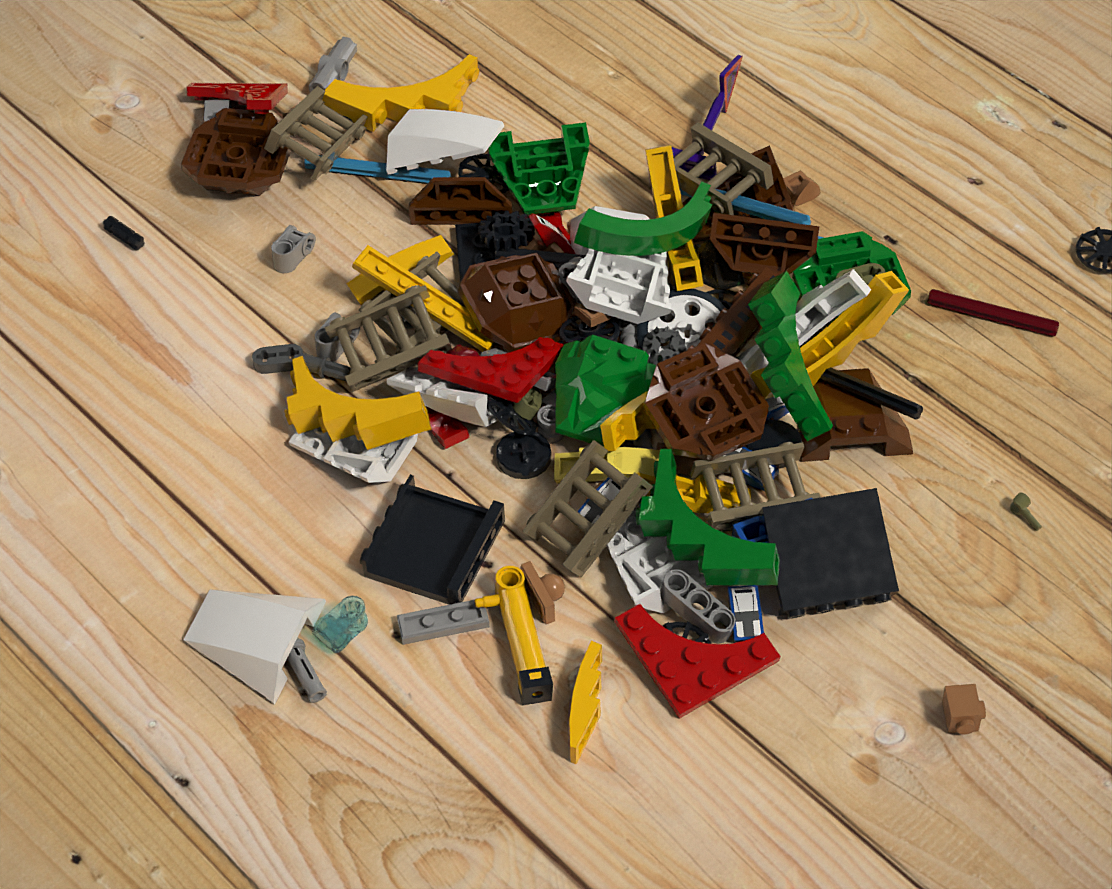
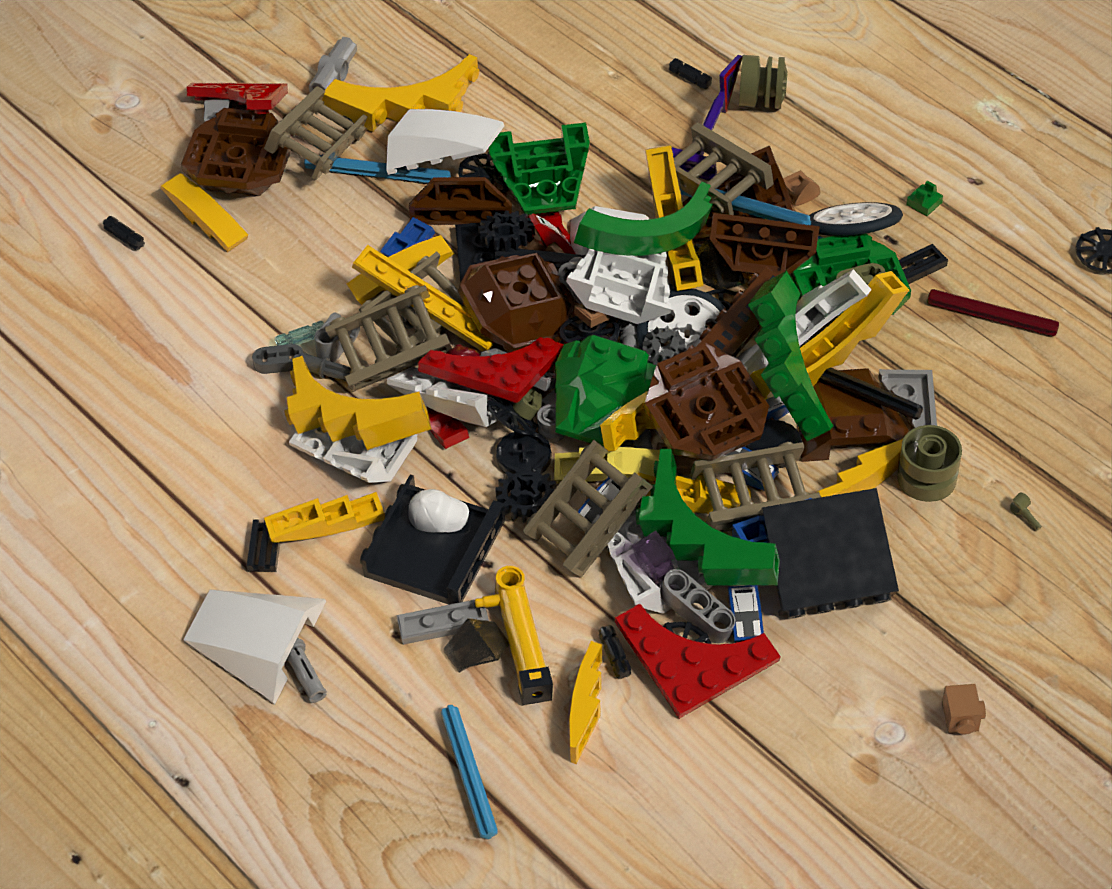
light grey piece [271,225,316,273] -> none
clear light blue piece [312,596,368,653] -> none
medium nougat tile [520,561,565,624] -> none
none -> yellow slope [161,173,248,253]
none -> black tile [247,519,280,572]
none -> yellow slope [264,492,385,542]
none -> clear light blue axle [275,321,324,345]
none -> blue slope [380,217,435,257]
none -> white piece [408,489,469,532]
none -> dark azure axle [441,705,498,840]
none -> clear smoke slope [444,618,510,673]
none -> black gear [495,466,556,523]
none -> black axle [599,625,631,679]
none -> clear purple brick [631,531,680,584]
none -> black axle [669,58,712,89]
none -> olive wheel [739,55,788,109]
none -> wedge [809,202,903,236]
none -> yellow slope [817,439,903,497]
none -> light grey wing [878,369,937,428]
none -> olive wheel [897,425,962,502]
none -> black tile [899,244,948,284]
none -> green tile [906,181,943,216]

